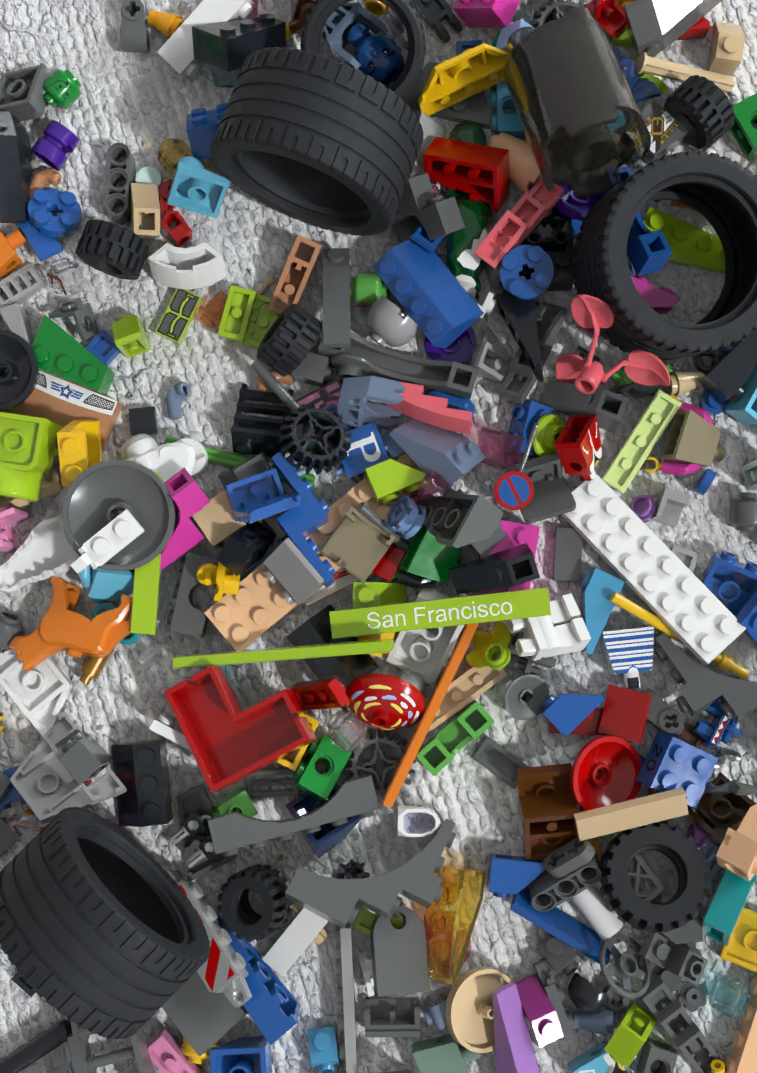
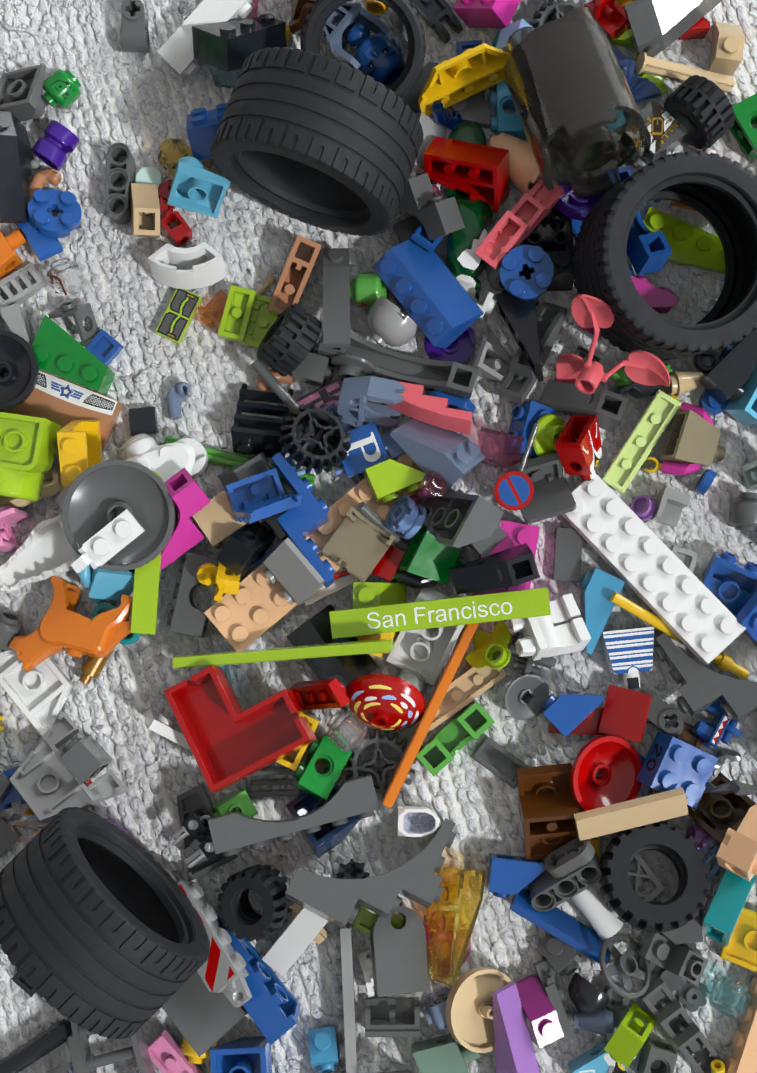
black tyre [75,220,150,280] -> none
black slope [111,738,173,827] -> none
lime slope [112,314,152,358] -> none
light orange cone [147,10,185,39] -> none
none -> clear blue arm [431,101,462,130]

